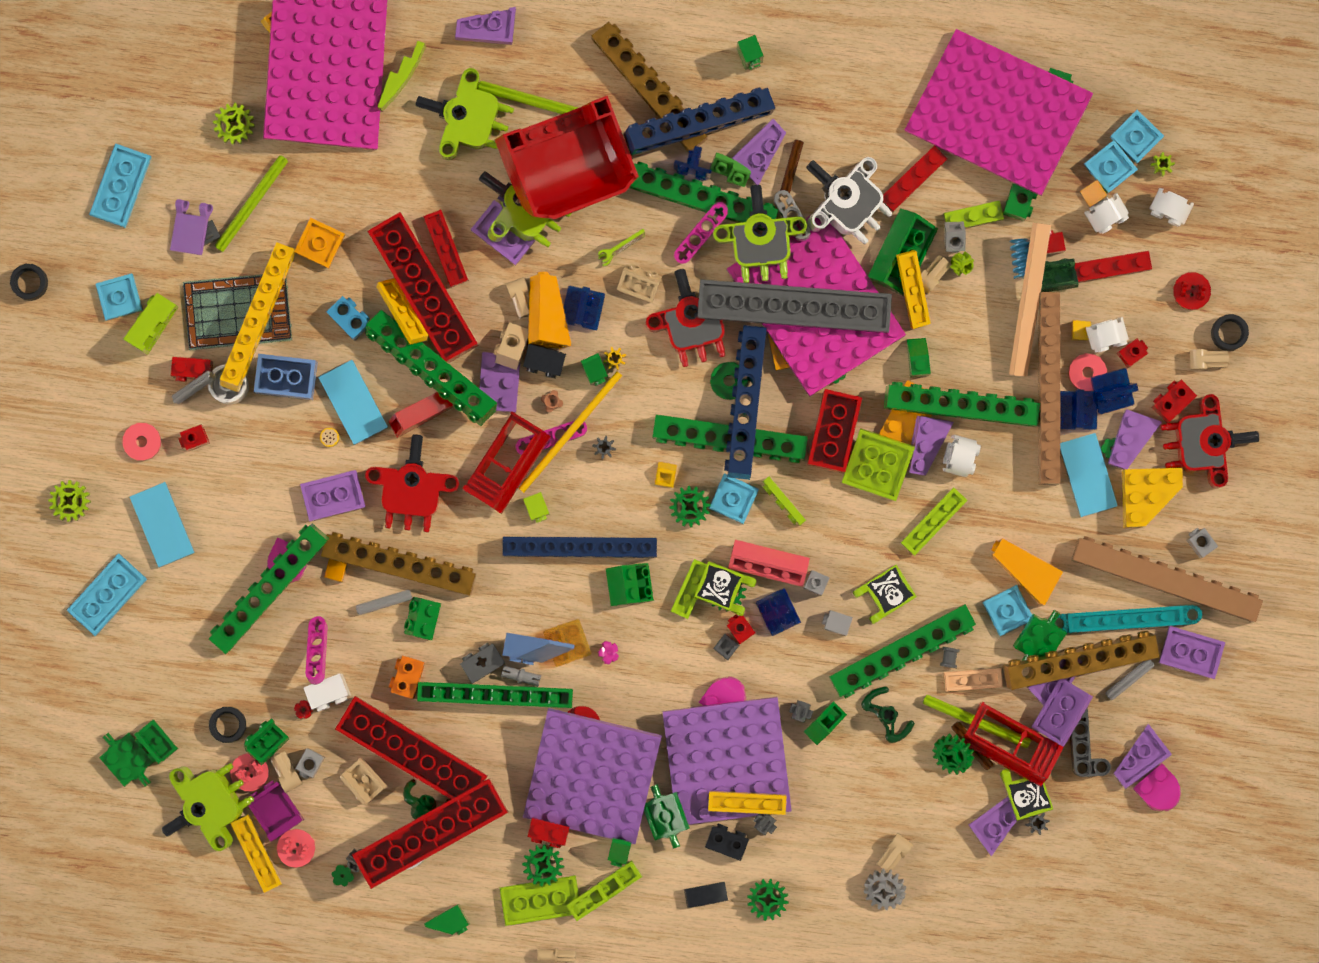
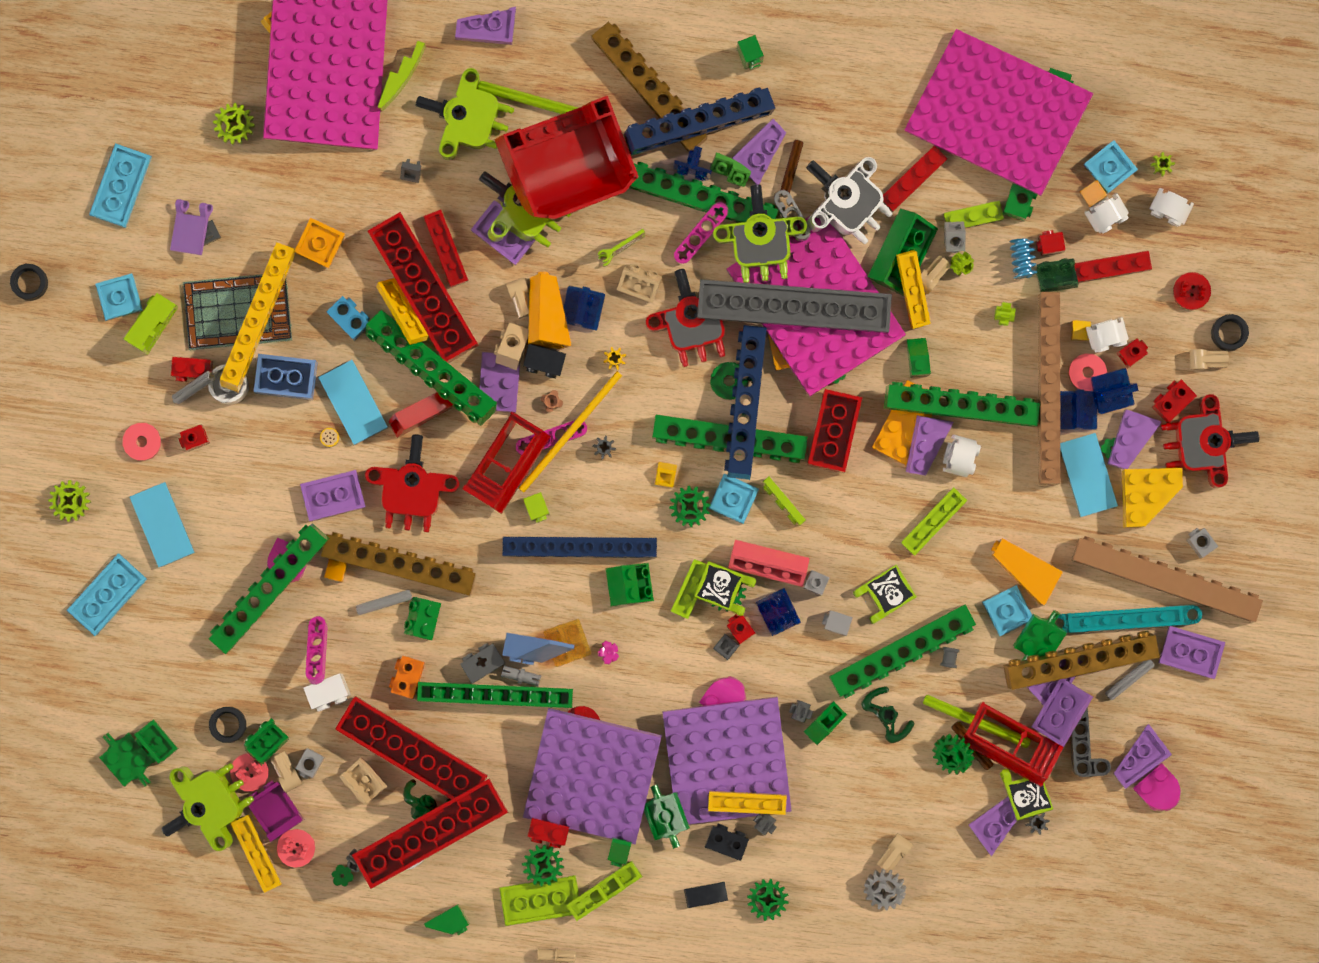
lime axle [215,155,288,252] -> none
red plate [294,700,313,719] -> none
green slope [581,353,608,386] -> none
lime plate [842,428,915,501] -> none
light nougat tile [944,668,1003,692] -> none
light nougat tile [1009,223,1051,376] -> none
medium azure plate [1110,110,1164,164] -> none
none -> dark grey tile [400,159,421,183]
none -> lime gear [994,302,1016,326]

